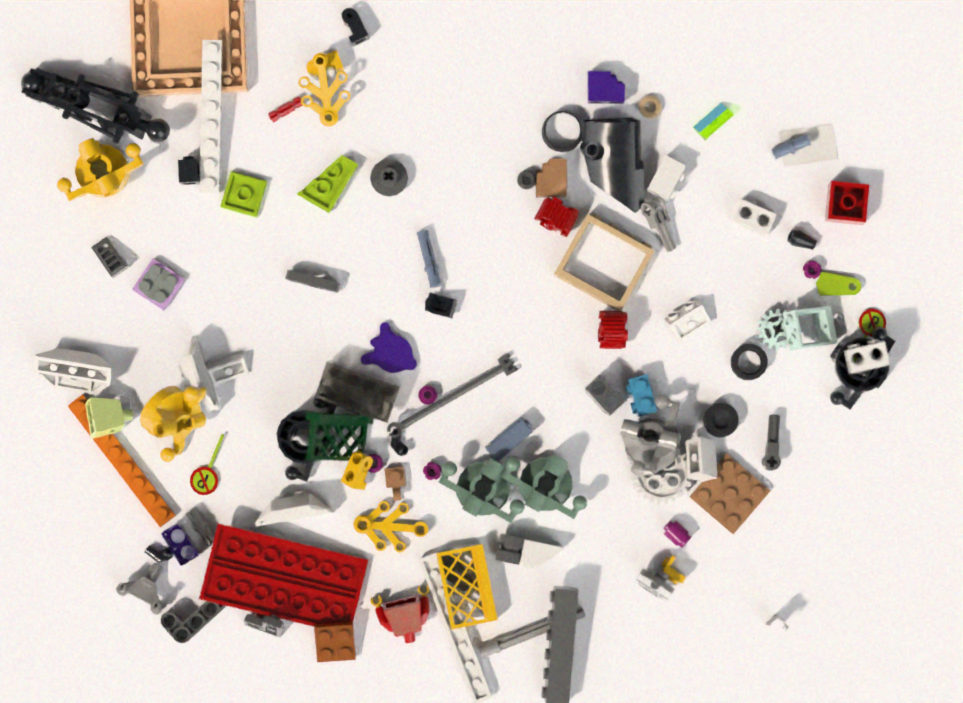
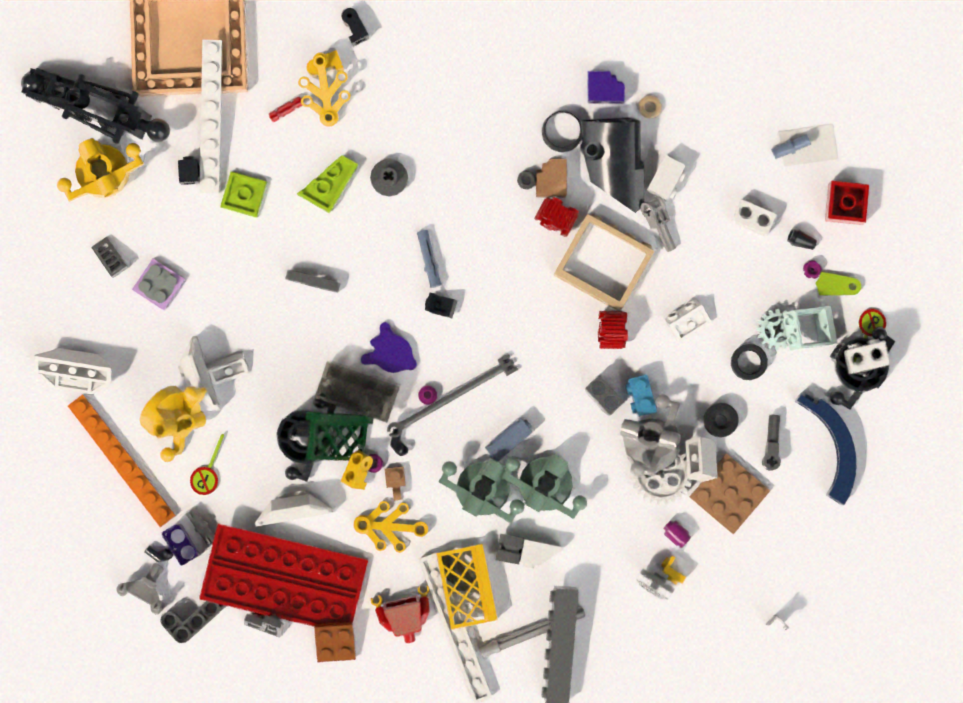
yellowish green torso [85,397,133,439] -> none
magenta plate [423,462,442,481] -> none
slope [692,103,734,141] -> none
none -> dark blue arch [794,394,857,506]

